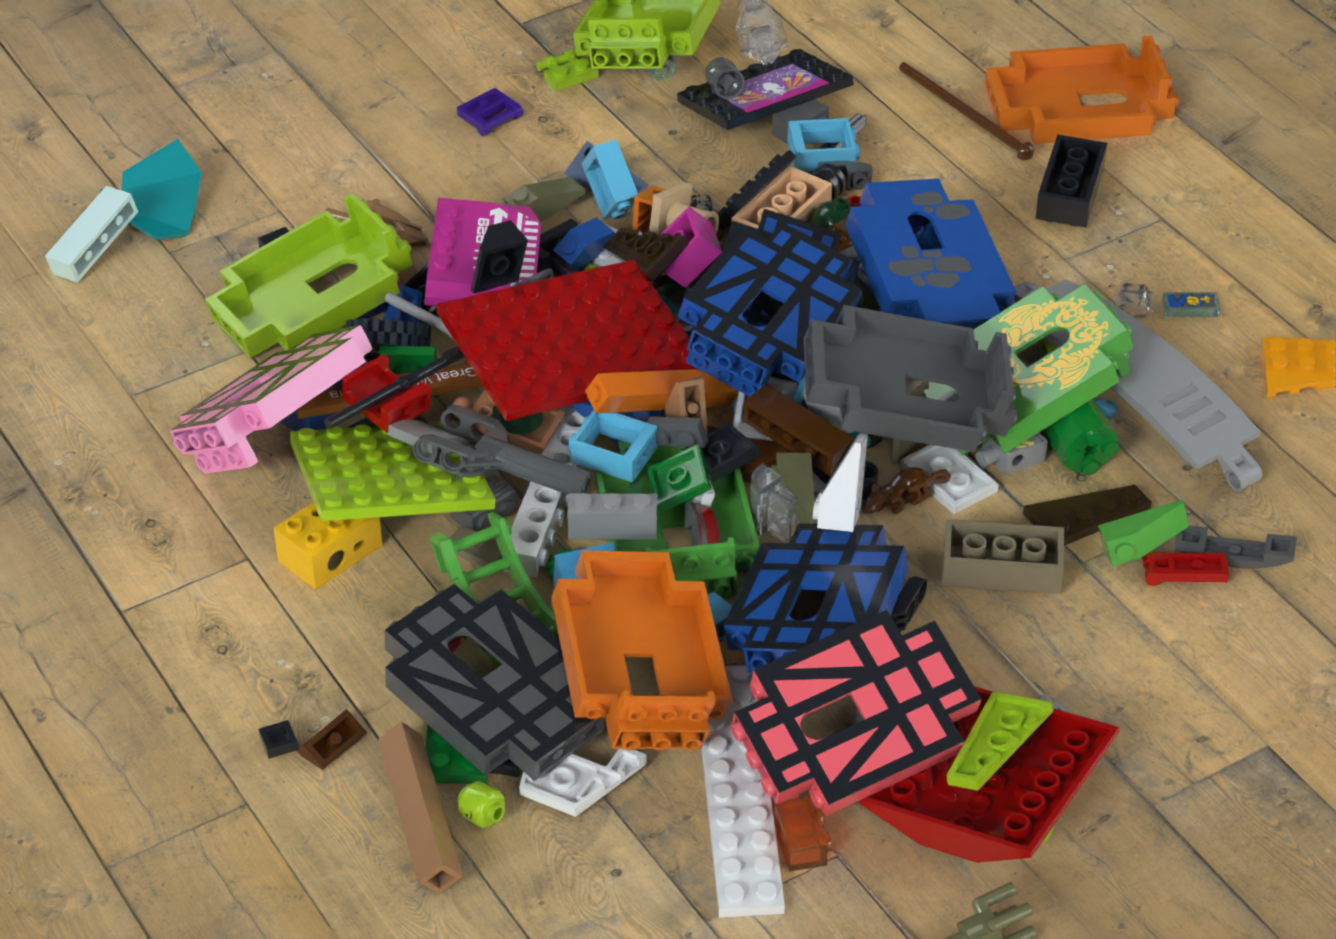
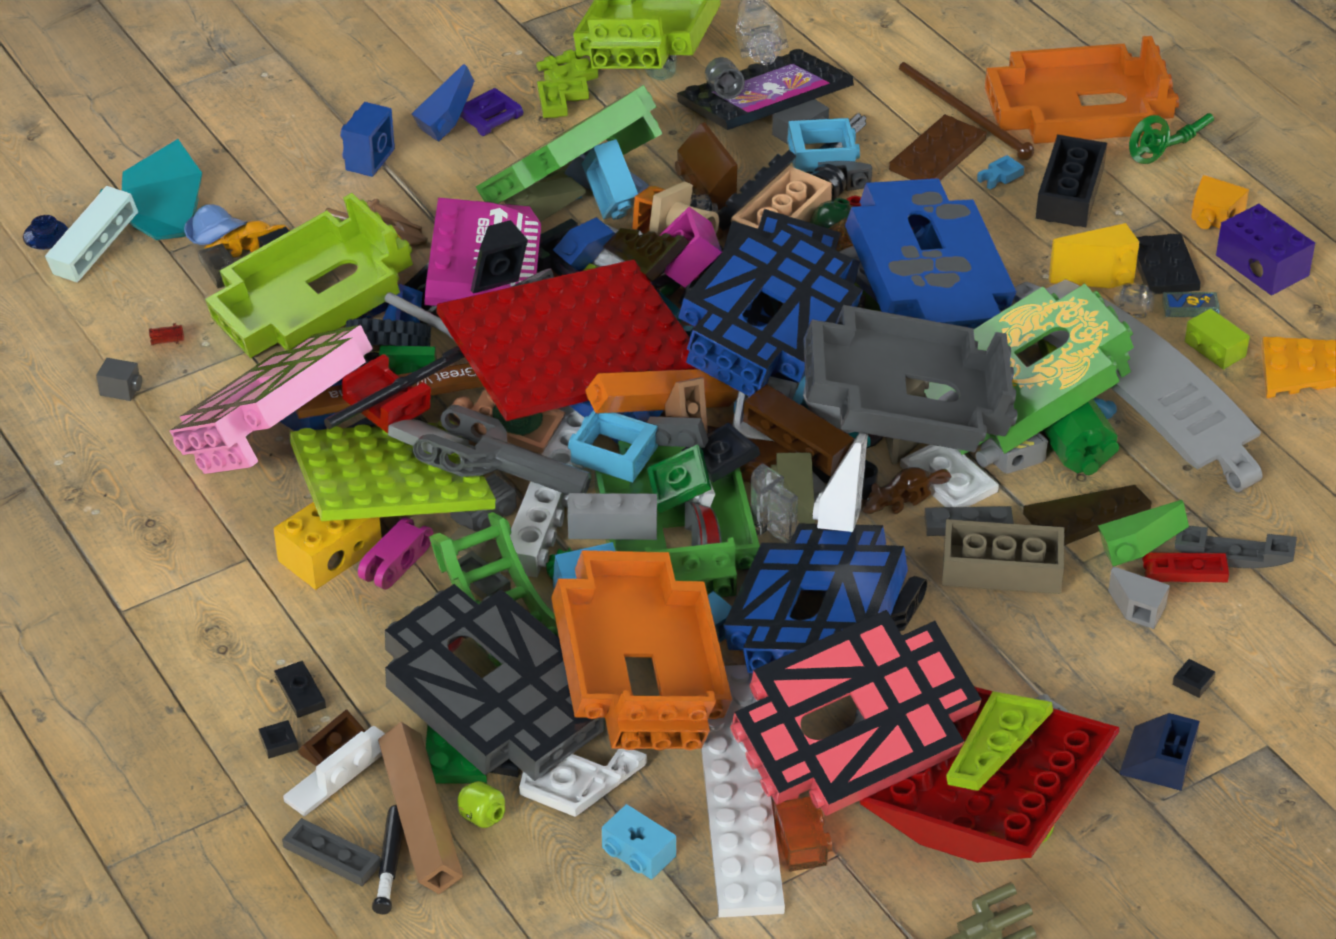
none -> clear blue piece [23,215,68,250]
none -> dark grey brick [96,358,142,401]
none -> clear red pin [149,323,184,346]
none -> medium blue hat [184,204,247,245]
none -> clear smoke plate [198,244,234,289]
none -> light orange animal [204,220,290,257]
none -> black plate [274,660,326,718]
none -> dark grey plate [282,818,381,887]
none -> white bracket [283,726,385,817]
none -> blue brick [340,102,395,177]
none -> dark pink piece [358,517,433,590]
none -> black piece [372,805,404,915]
none -> blue slope [412,64,475,142]
none -> dark grey plate [458,551,511,599]
none -> bright green panel [476,85,663,204]
none -> lime plate [537,77,589,118]
none -> medium azure brick [602,804,676,880]
none -> reddish brown slope [675,122,738,212]
none -> reddish brown plate [889,114,987,180]
none -> dark grey plate [924,506,1014,536]
none -> dark azure plate [977,155,1025,190]
none -> yellow slope [1048,223,1139,288]
none -> light grey slope [1108,566,1170,629]
none -> dark blue slope [1120,713,1200,791]
none -> green dish [1129,113,1214,164]
none -> black plate [1136,233,1201,295]
none -> black plate [1172,659,1216,698]
none -> lime brick [1184,308,1250,370]
none -> light orange torso [1191,175,1249,229]
none -> dark purple piece [1216,204,1315,296]

